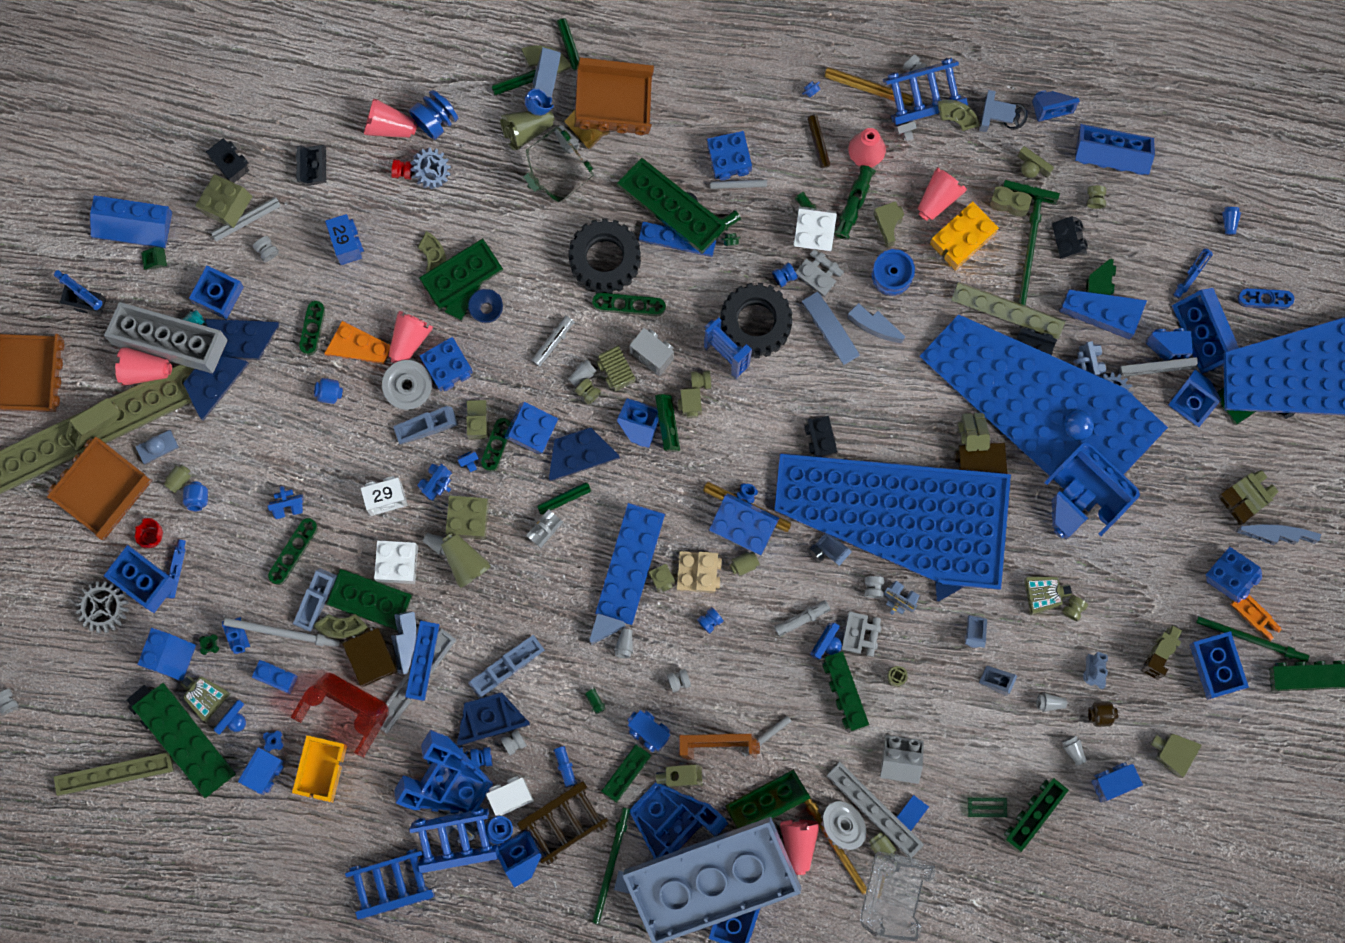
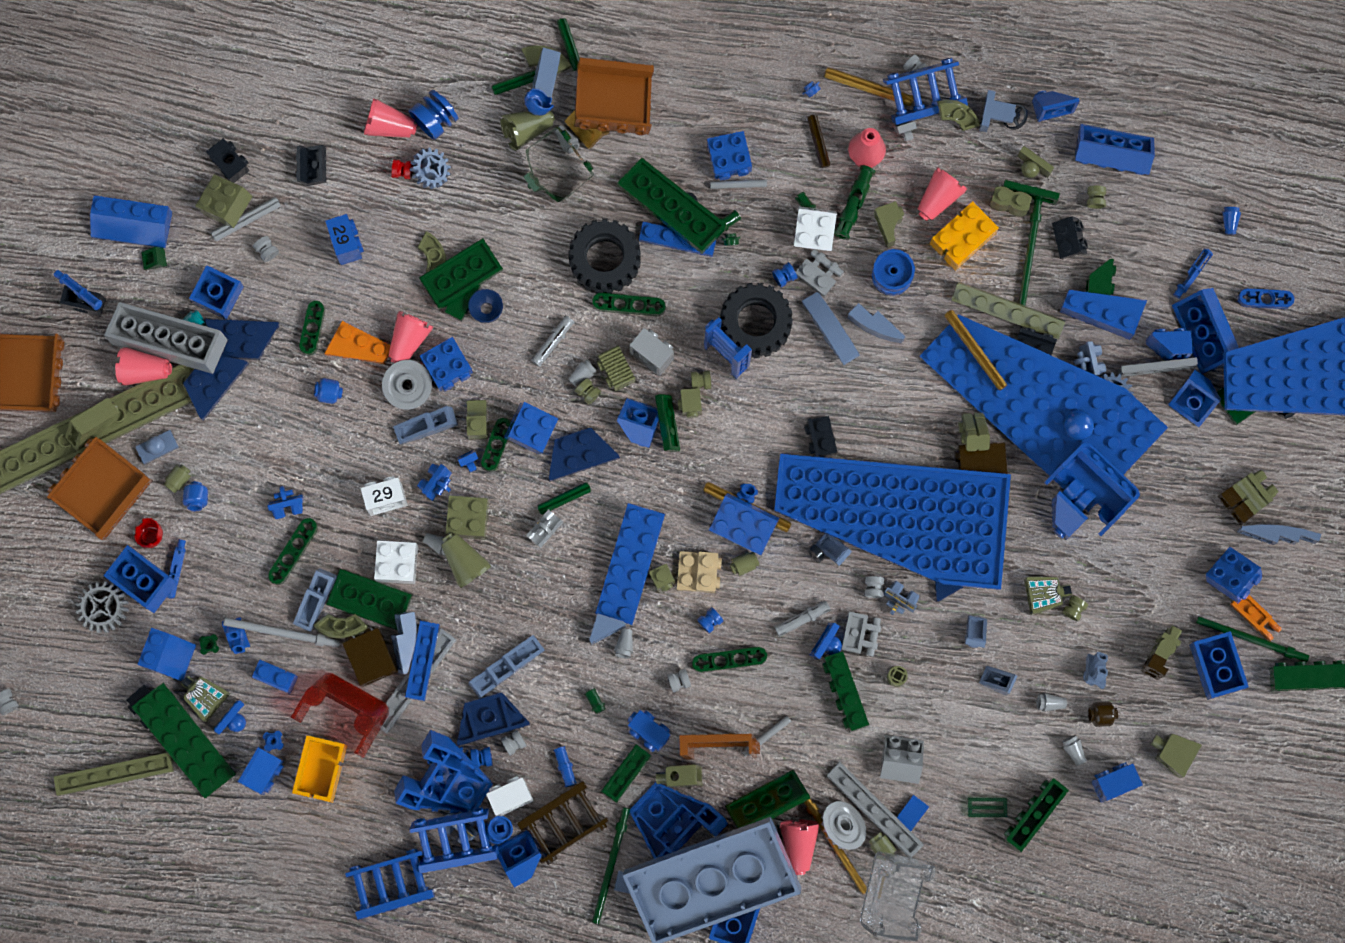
none -> dark green beam [692,647,767,673]
none -> pearl gold axle [945,310,1007,390]

